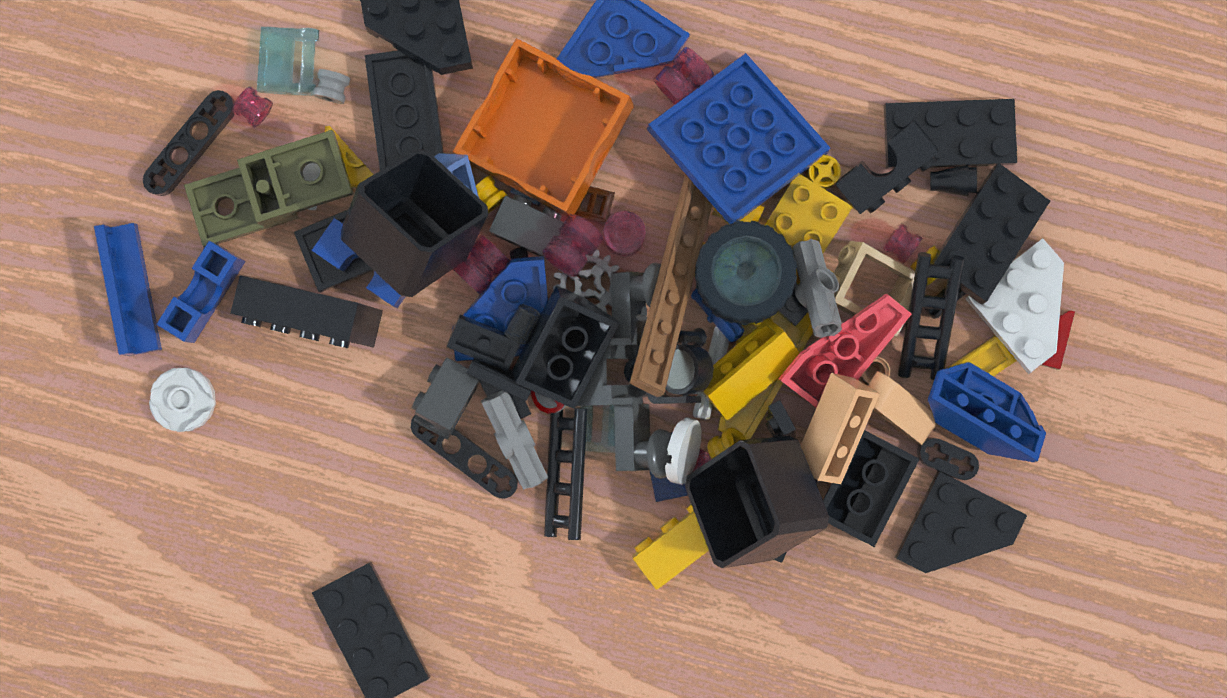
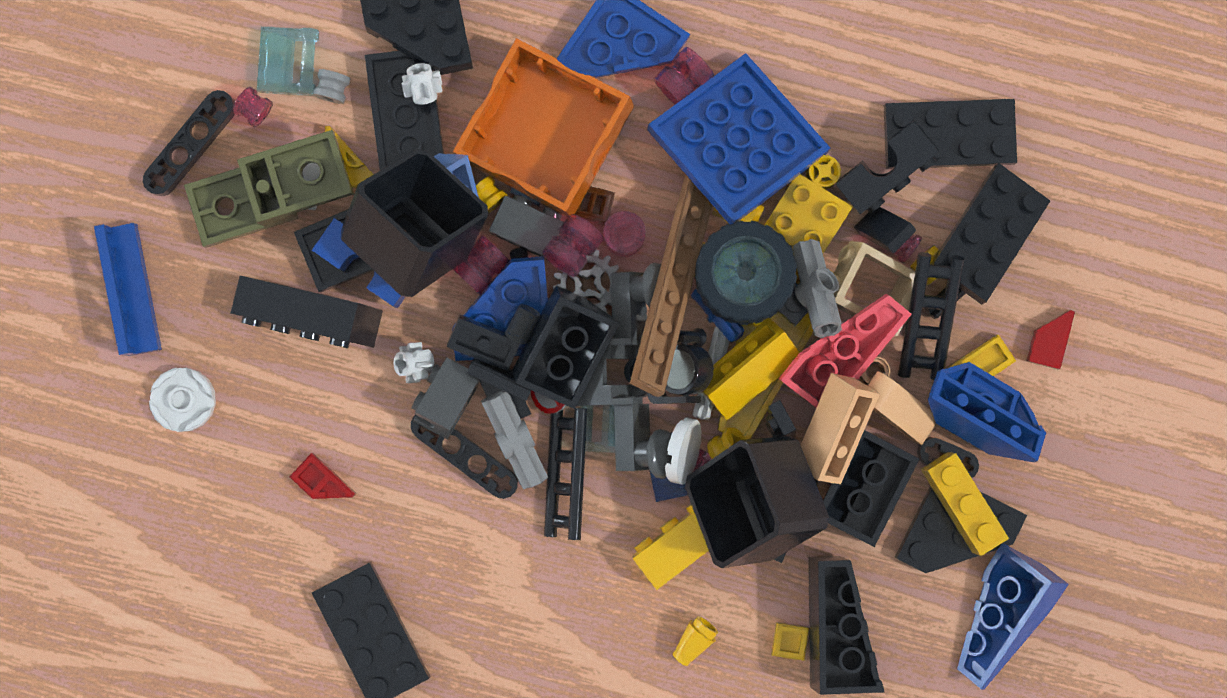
blue arch [156,241,246,343] -> none
black cone [930,164,977,197] -> none
white plate [965,238,1064,374] -> none
none -> red tile [289,453,357,499]
none -> white gear [394,342,434,383]
none -> white gear [401,63,443,104]
none -> yellow cone [672,616,718,666]
none -> yellow tile [771,622,809,661]
none -> black wedge [808,556,884,695]
none -> black tile [854,207,916,254]
none -> yellow brick [920,452,1009,556]
none -> blue wedge [957,544,1069,690]

